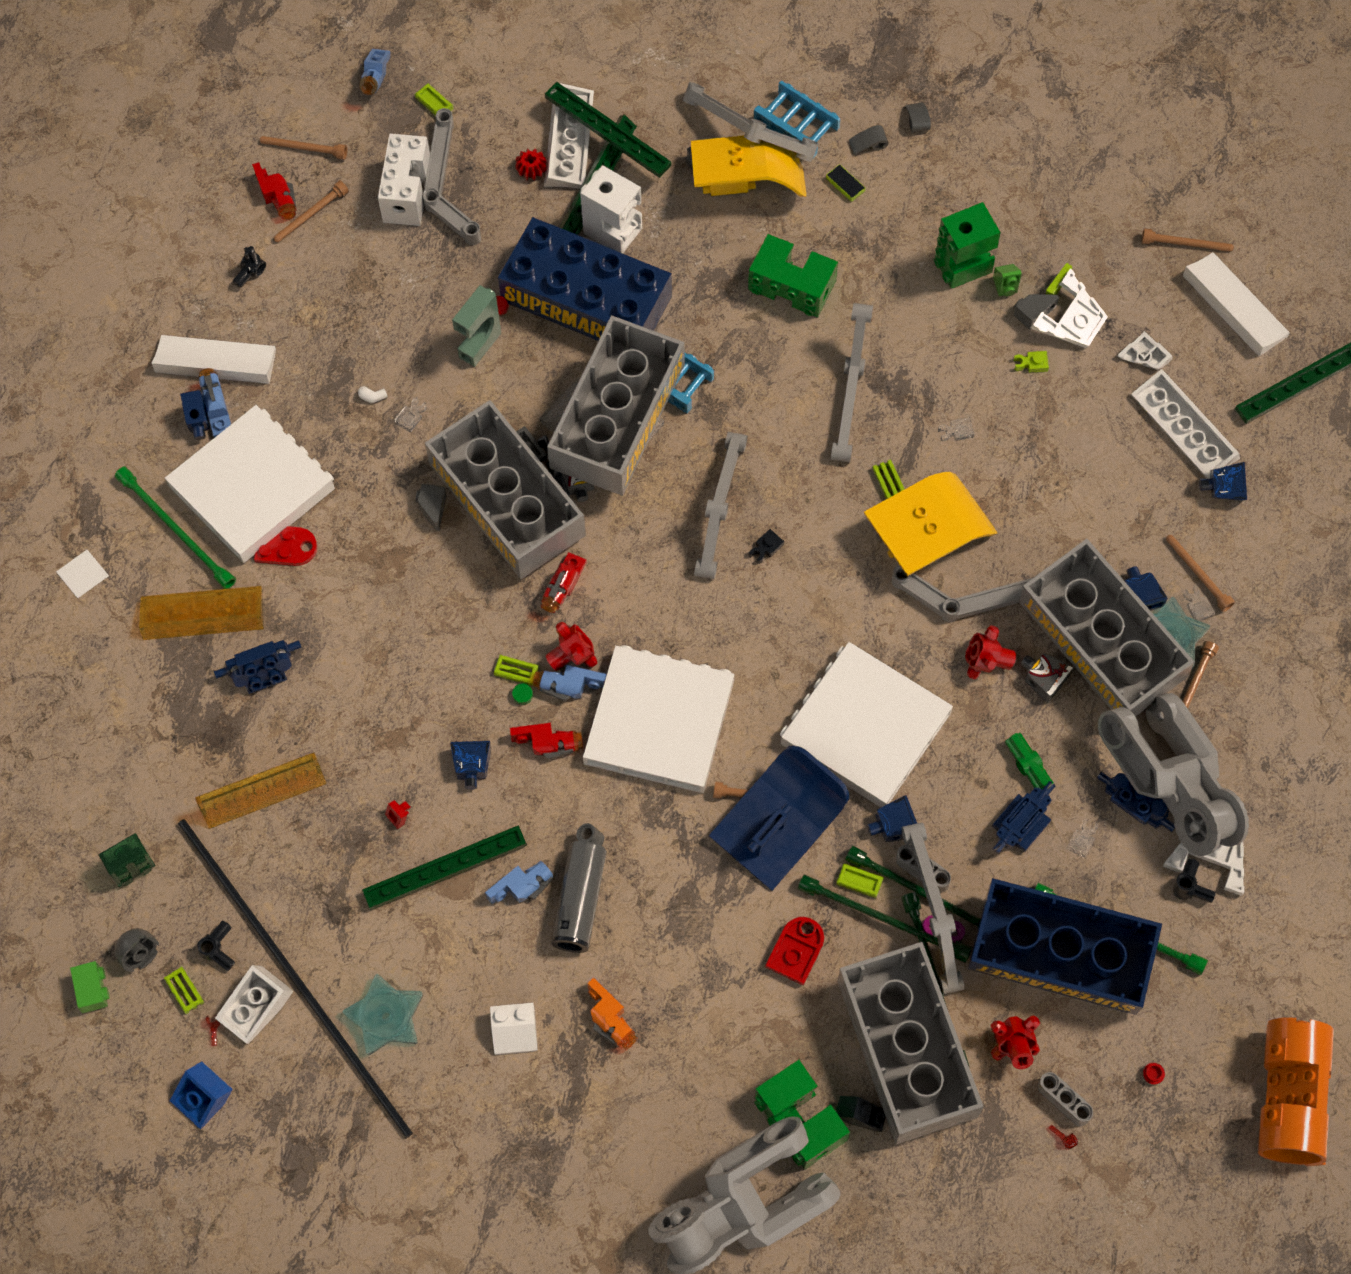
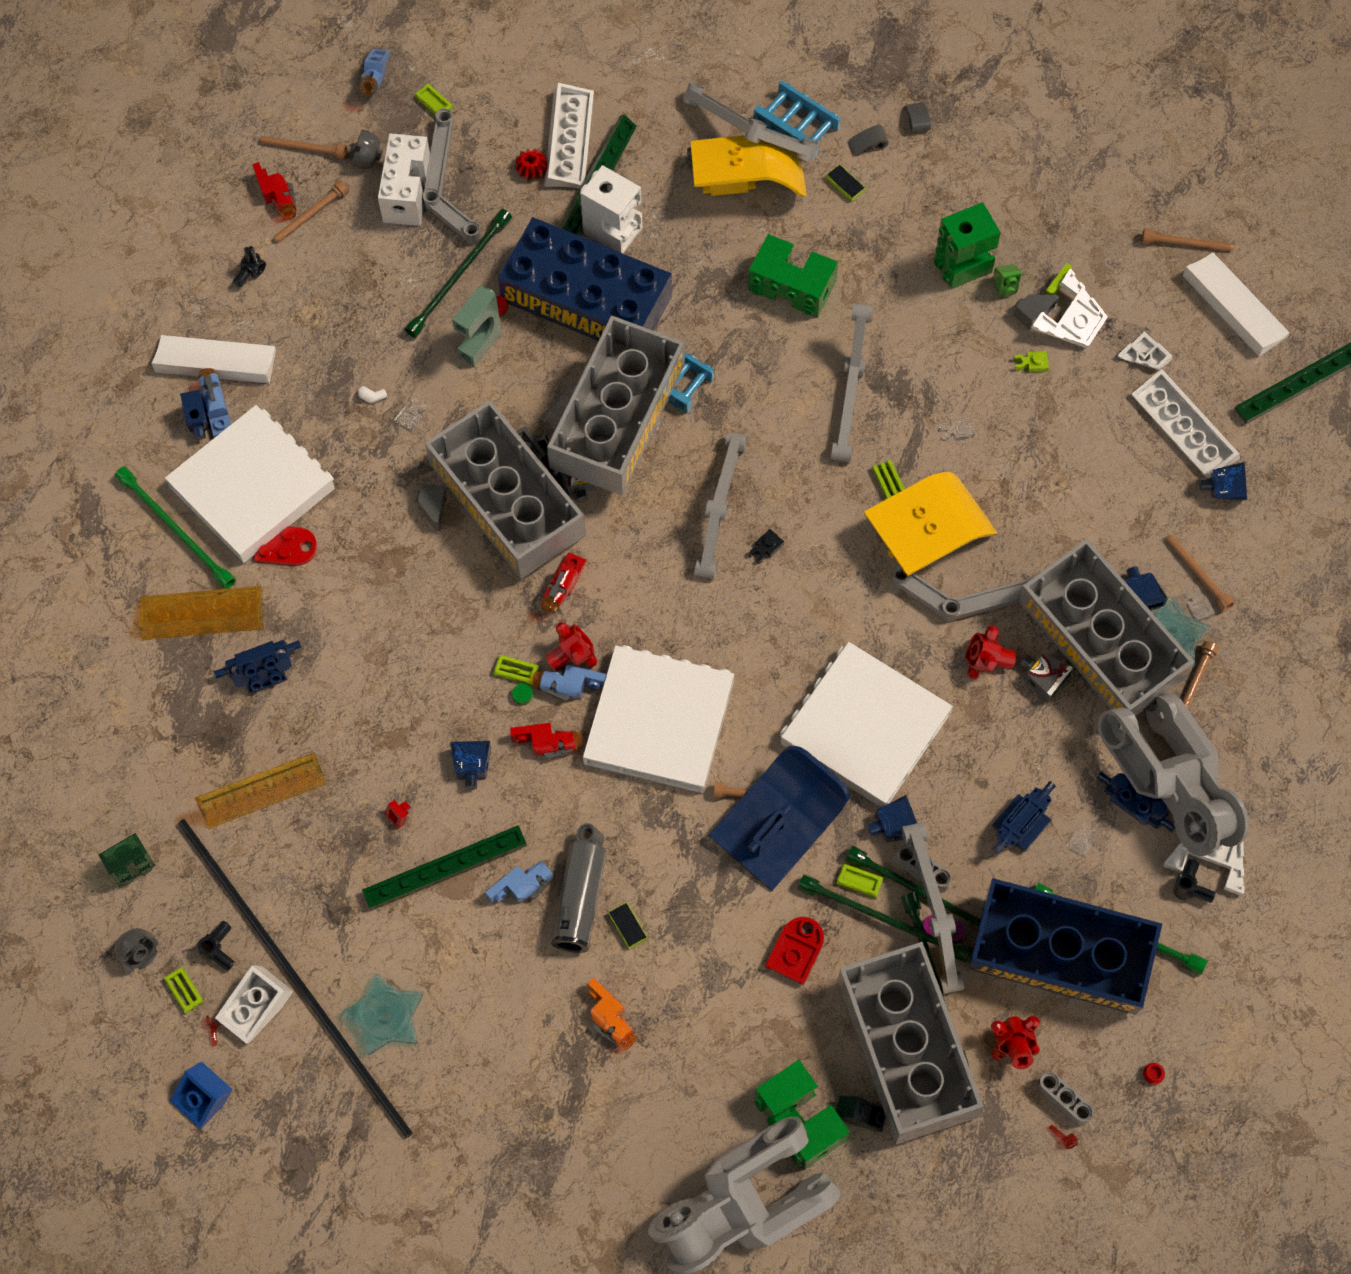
white sticker [56,550,109,598] -> none
bright green brick [70,961,110,1013] -> none
white slope [490,1003,538,1055] -> none
dark green plate [545,82,672,178] -> none
green piece [1005,732,1054,790] -> none
orange cylinder [1258,1017,1334,1166] -> none
none -> dark grey cylinder [350,129,383,168]
none -> dark green hose [404,209,513,338]
none -> black tile [608,902,648,950]

